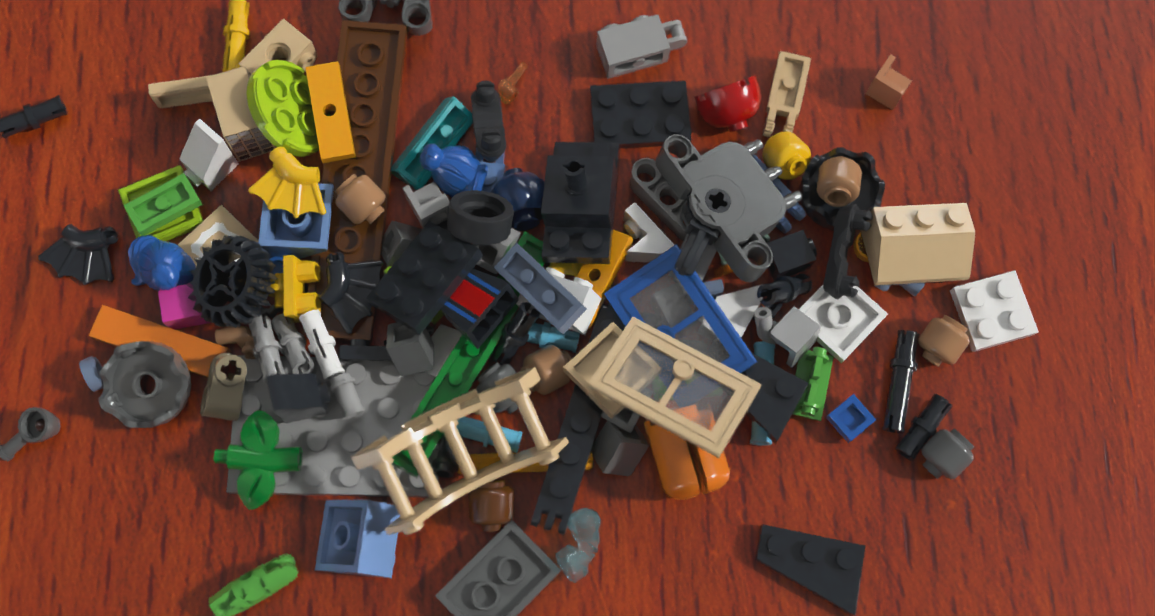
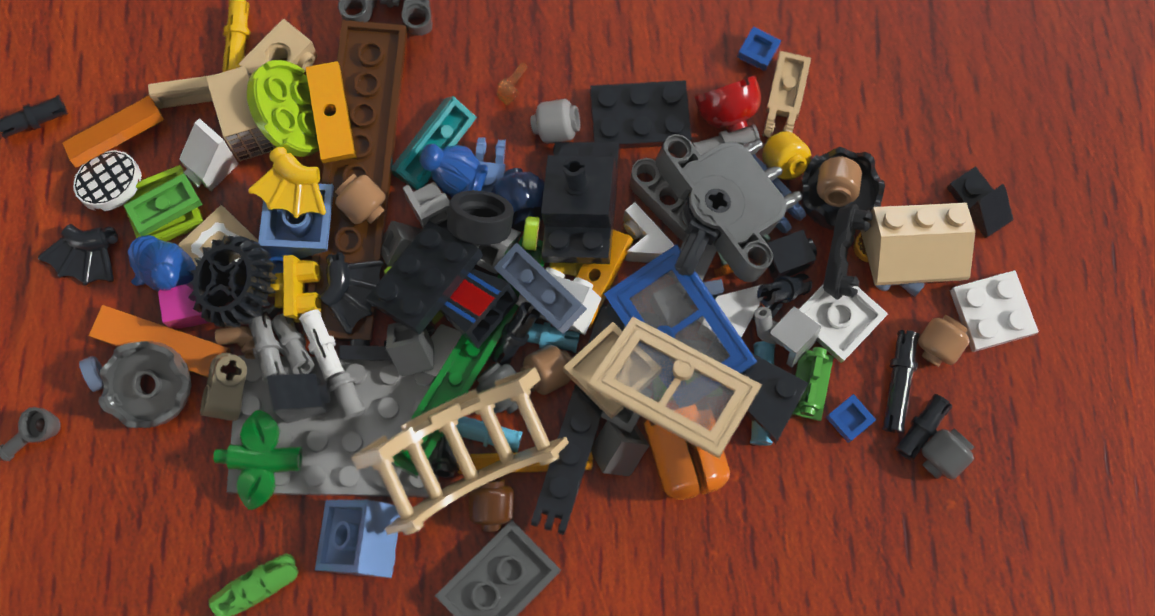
black piece [471,81,506,161] -> none
clear light blue arm [556,508,601,583] -> none
light grey brick [596,14,688,79] -> none
black wing [755,524,866,616] -> none
nougat panel [866,54,912,110] -> none
none -> orange tile [62,95,164,168]
none -> tile [73,150,141,211]
none -> lime tile [522,216,540,251]
none -> light grey head [531,99,580,144]
none -> light grey pin [692,125,760,155]
none -> blue plate [737,26,781,71]
none -> black slope [946,166,1013,238]

